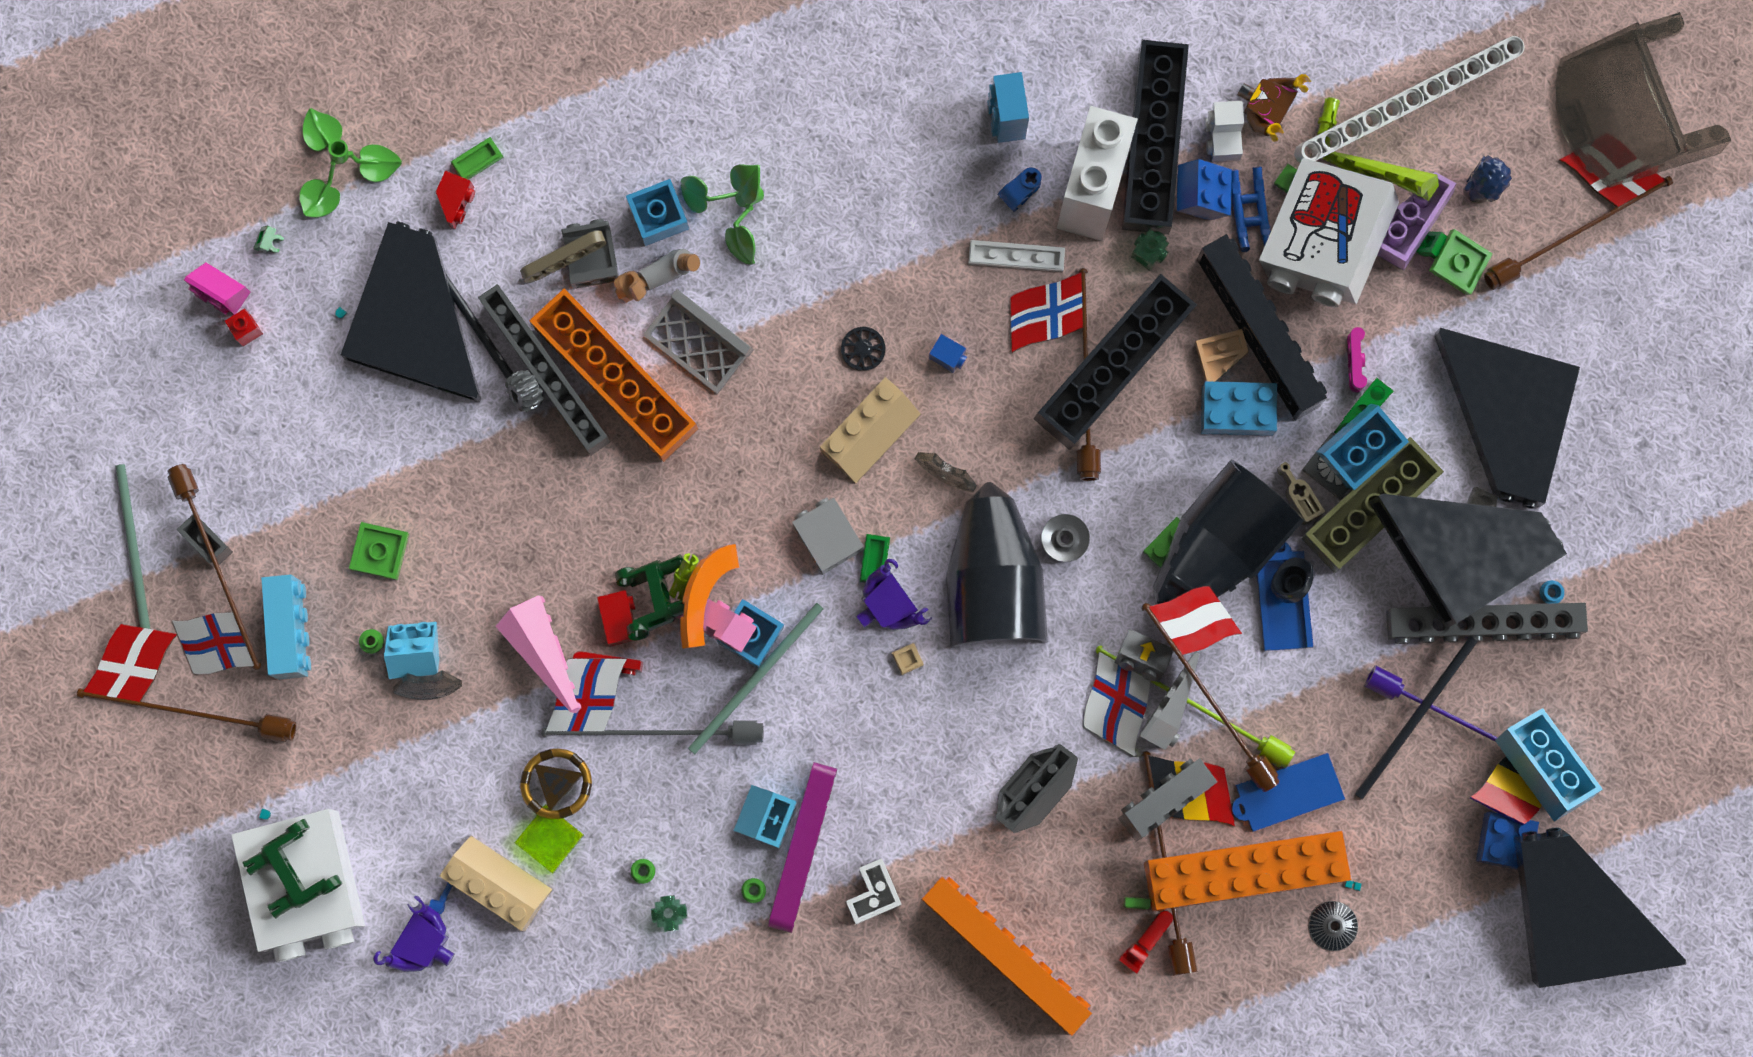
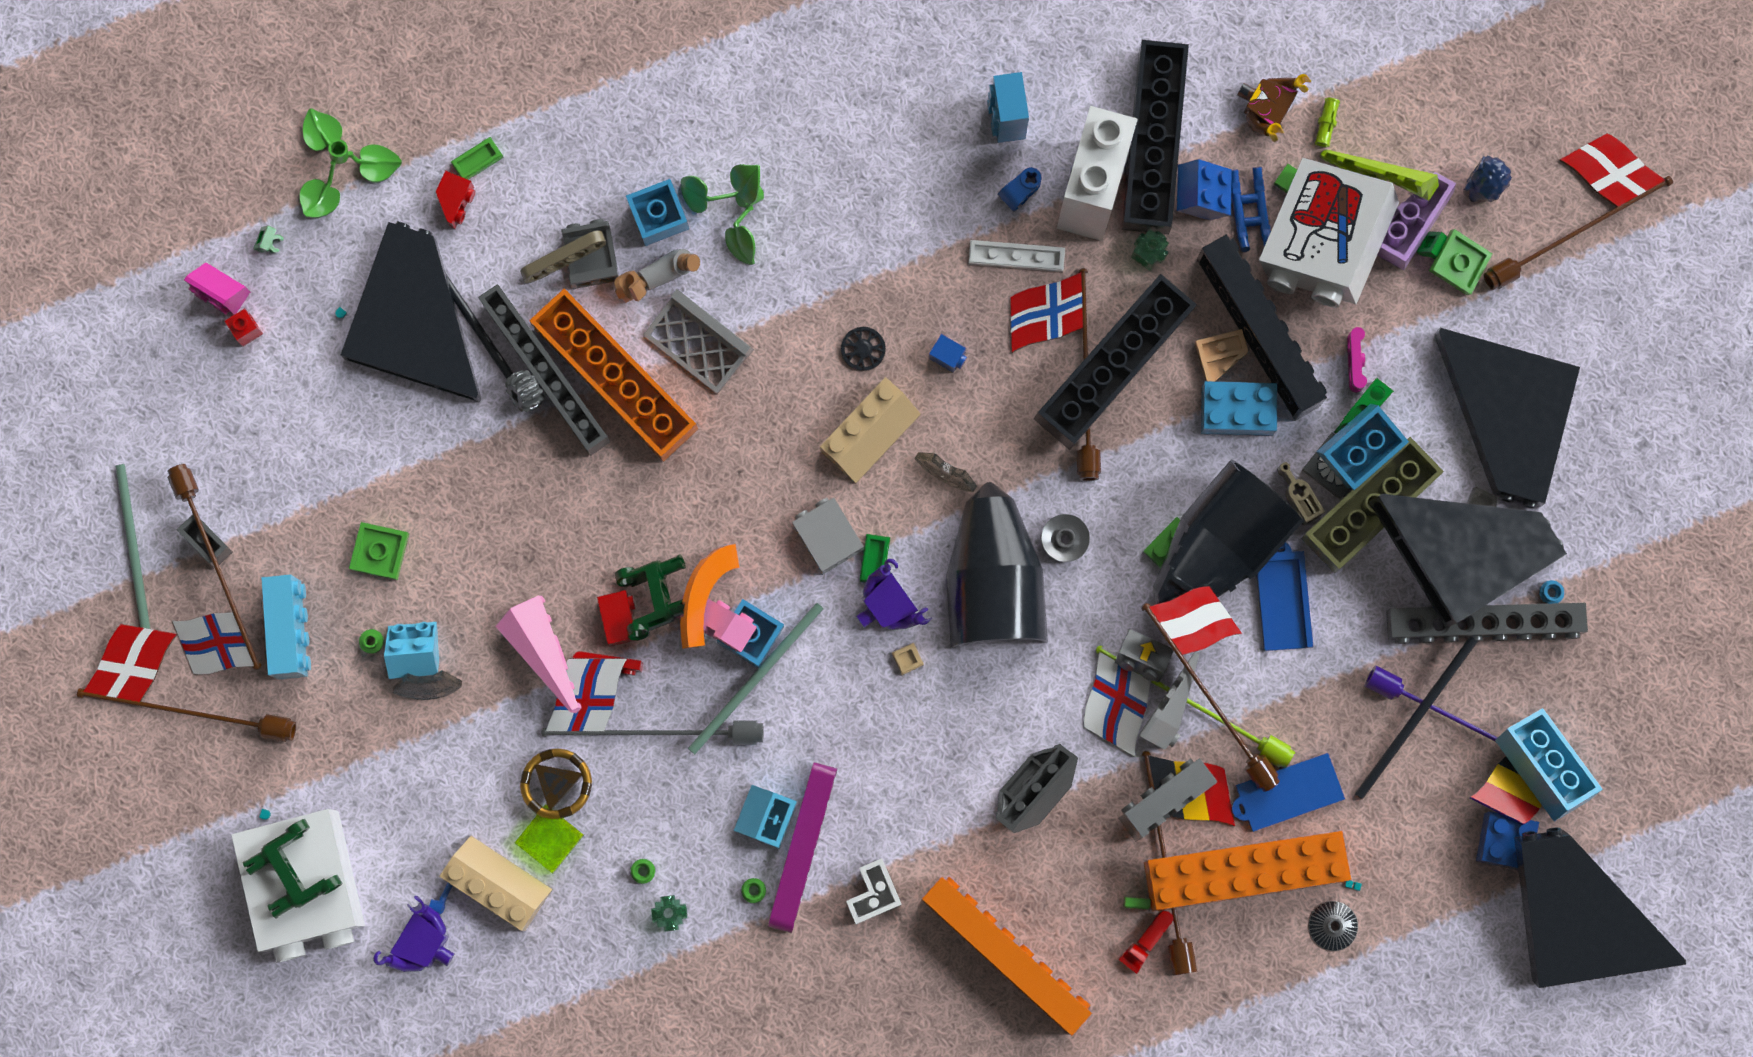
lime pin [669,553,699,600] -> none
white brick [1205,101,1244,162] -> none
black hat [1271,557,1314,603] -> none
white beam [1294,36,1525,163] -> none
clear smoke windscreen [1555,12,1732,188] -> none

